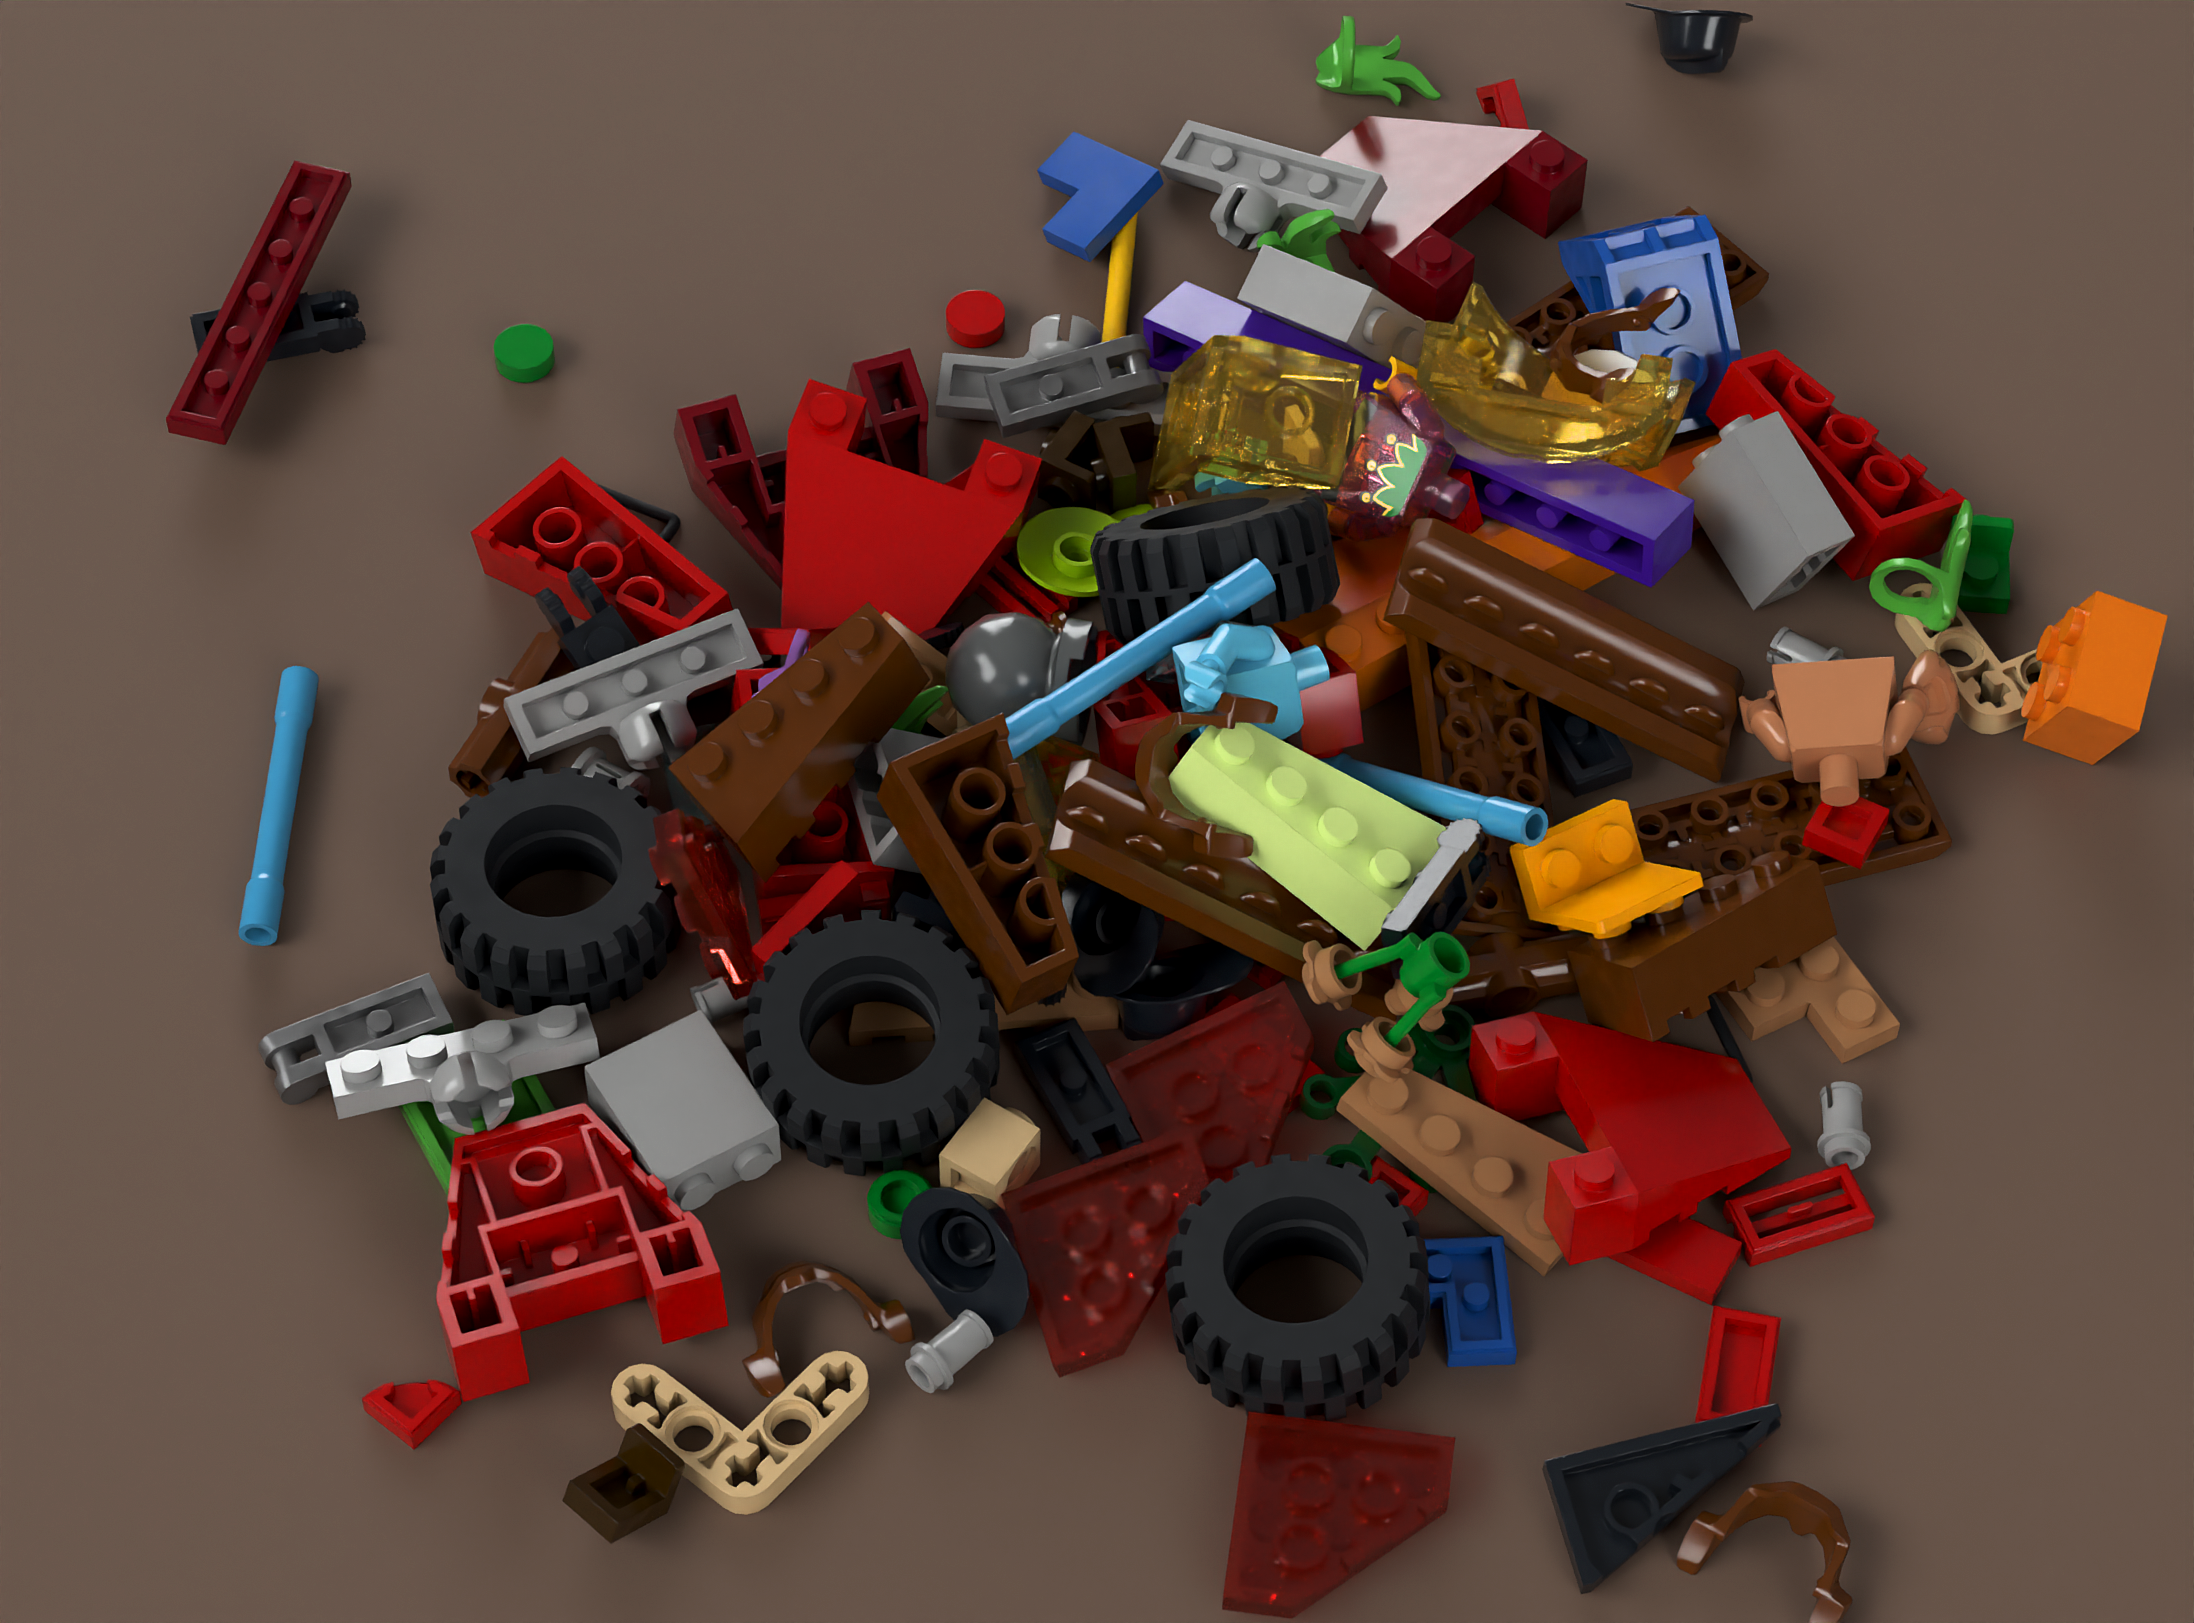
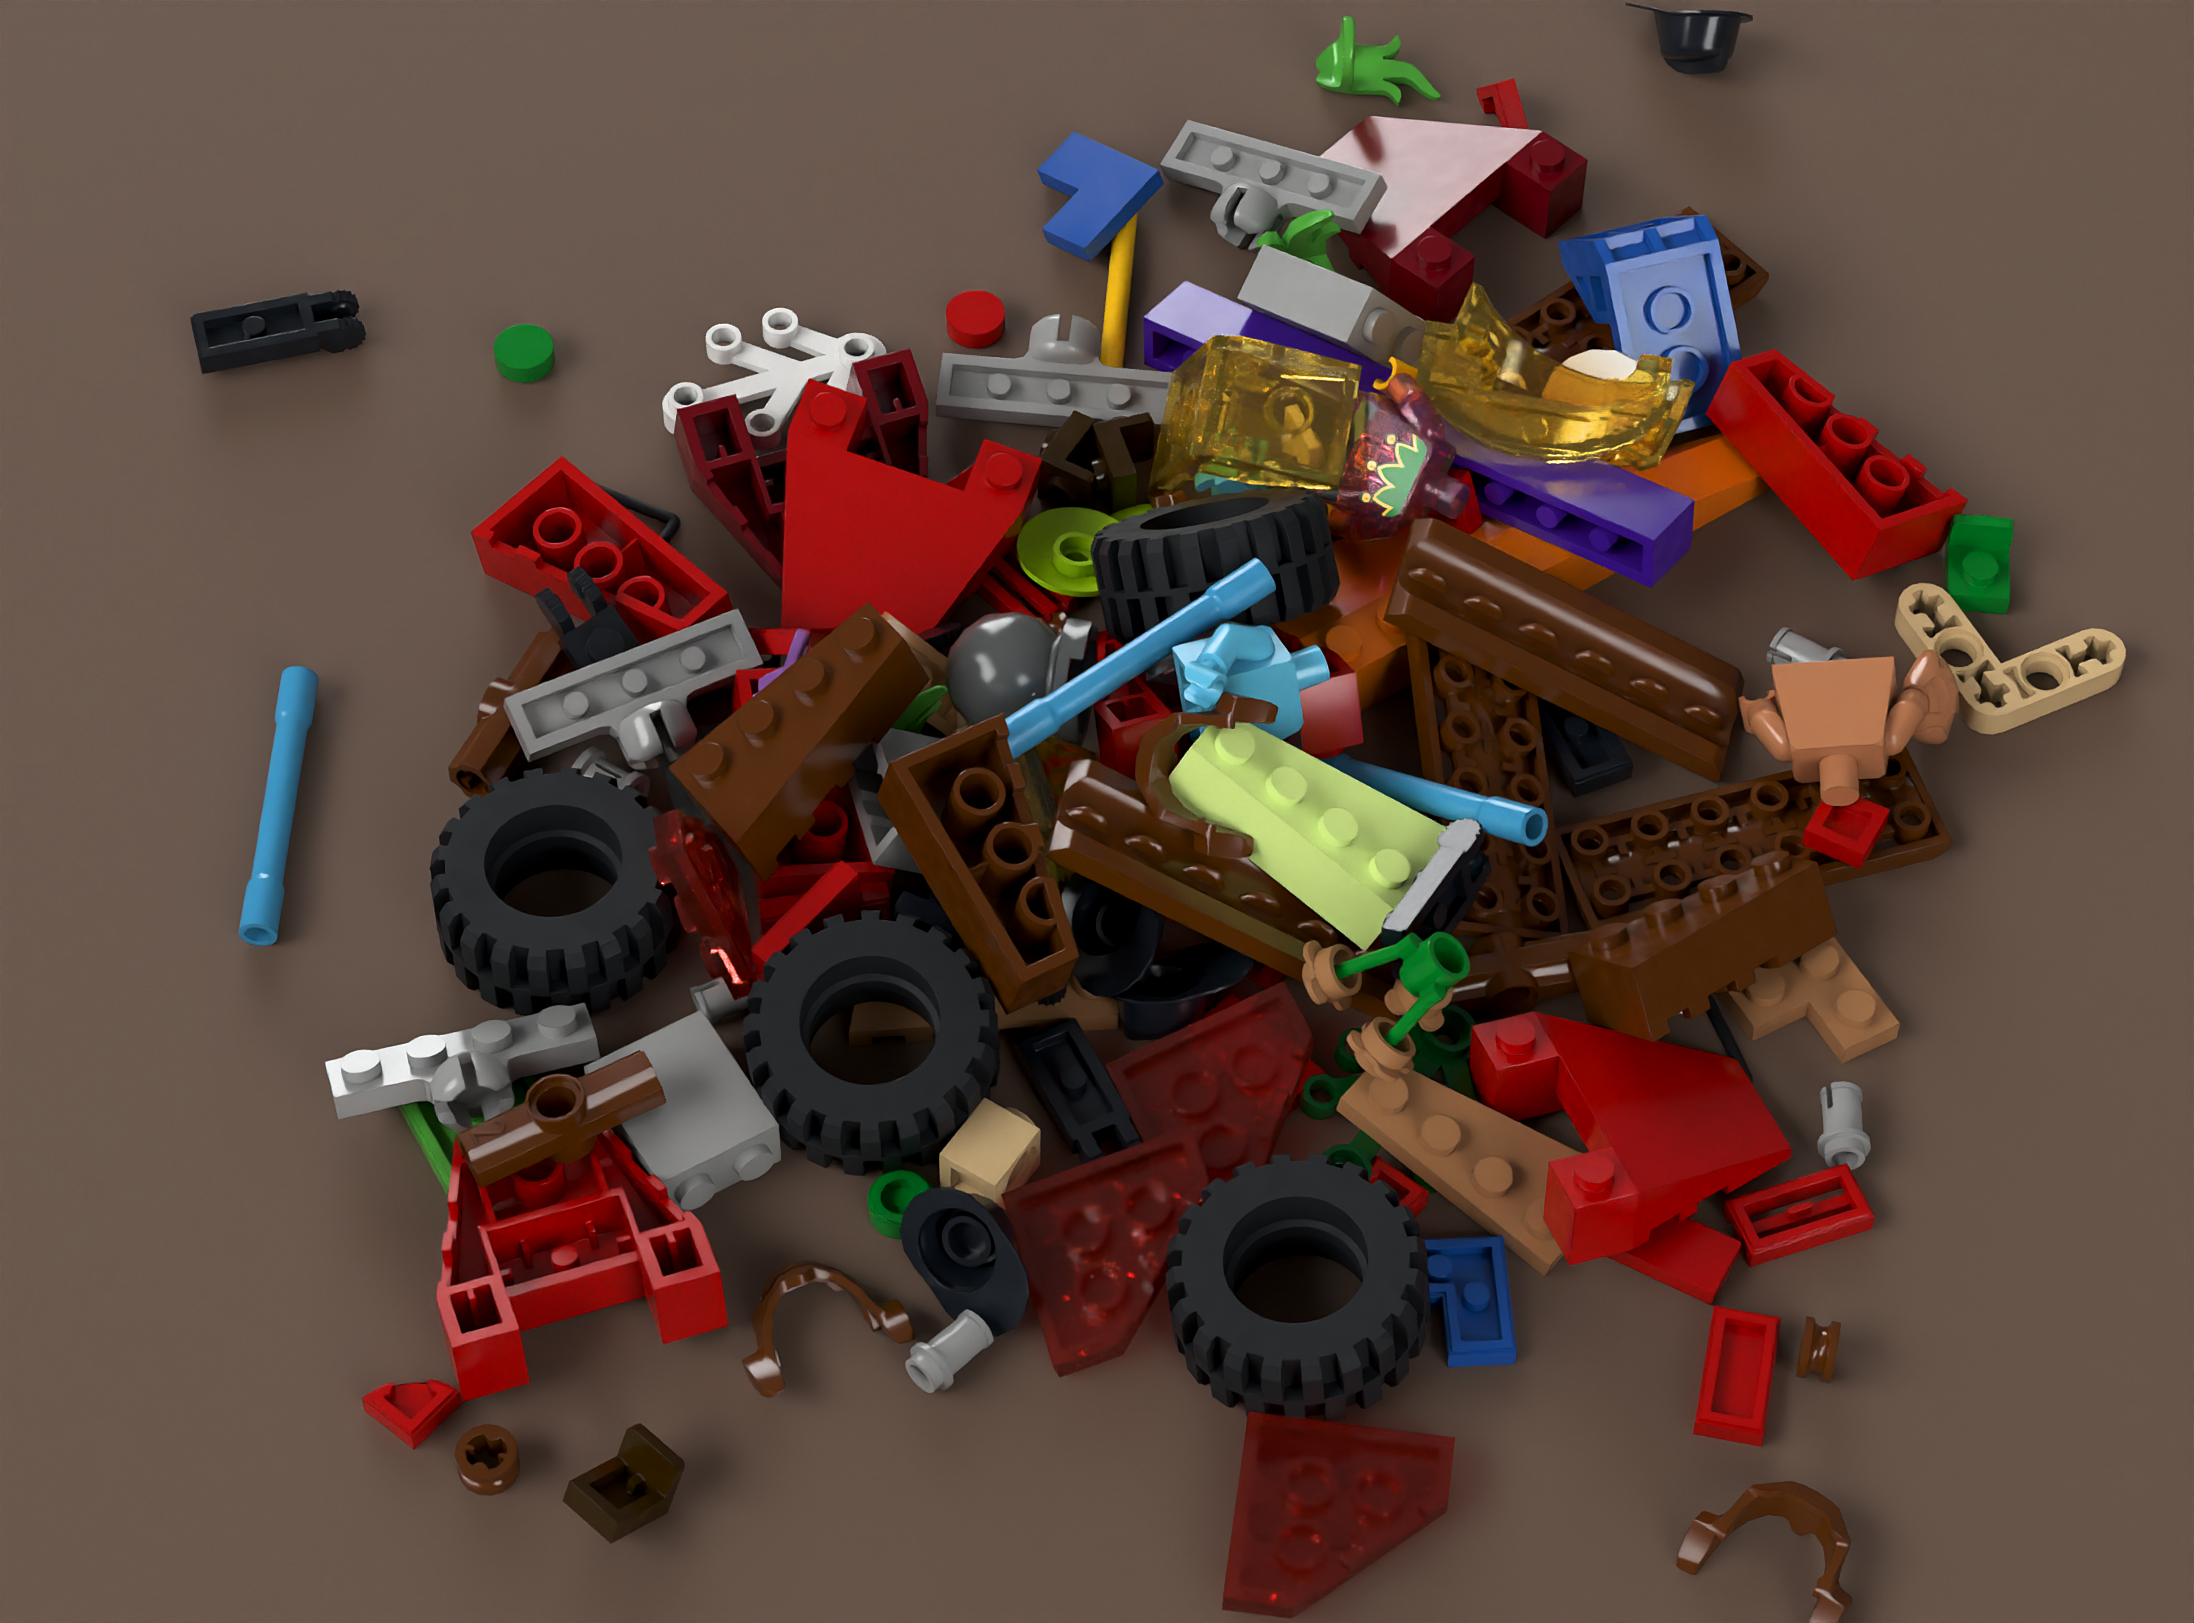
dark red tile [166,160,352,445] -> none
flat silver plate [258,973,455,1105] -> none
tan beam [611,1351,869,1515] -> none
flat silver plate [984,334,1165,438] -> none
light orange bracket [1509,799,1704,939] -> none
black wing [1542,1403,1782,1594] -> none
reddish brown helmet [1550,288,1681,407] -> none
light grey brick [1678,411,1855,610] -> none
bright green piece [1869,500,1973,632] -> none
orange brick [2021,591,2168,765] -> none
none -> reddish brown bush [455,1424,520,1496]
none -> reddish brown piece [456,1050,667,1188]
none -> white plant [662,308,886,450]
none -> reddish brown bush [1796,1316,1841,1383]

